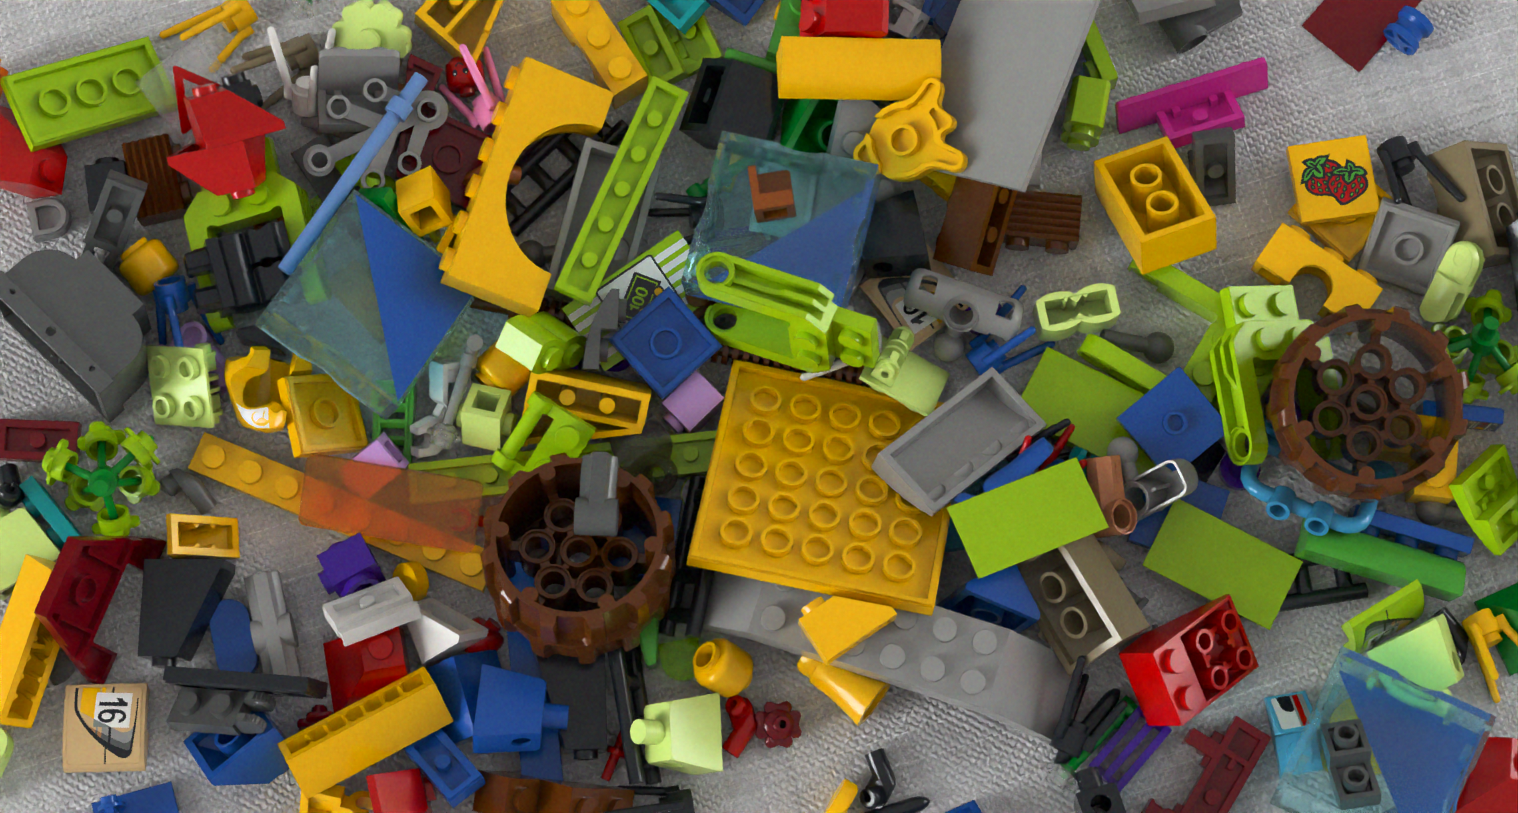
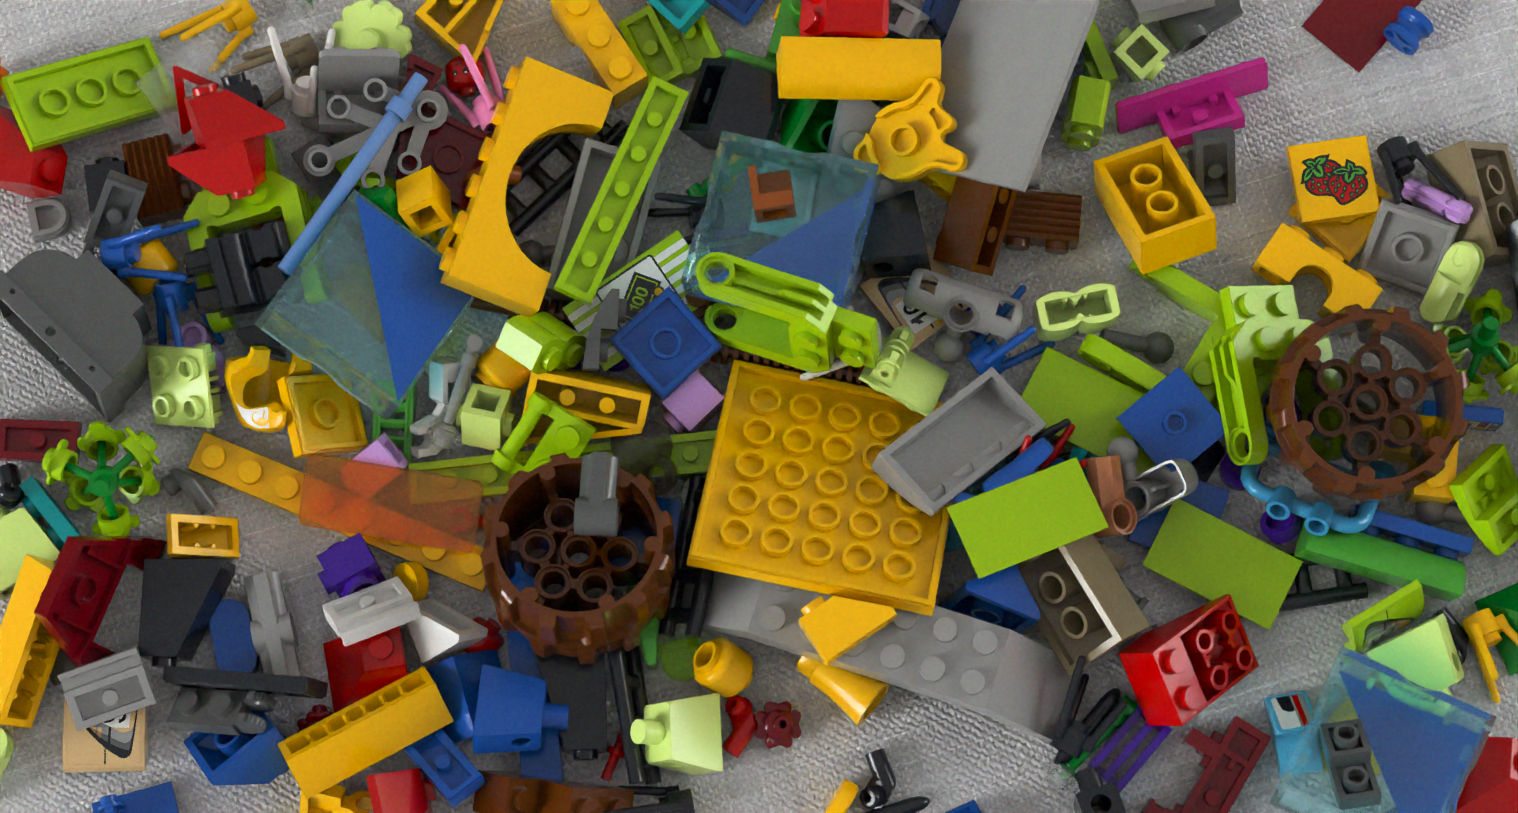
none -> light grey plate [57,646,157,731]
none -> blue plant [100,219,200,282]
none -> yellowish green brick [1109,24,1170,83]
none -> dark purple tile [1260,511,1303,544]
none -> lavender axle [1401,179,1473,224]

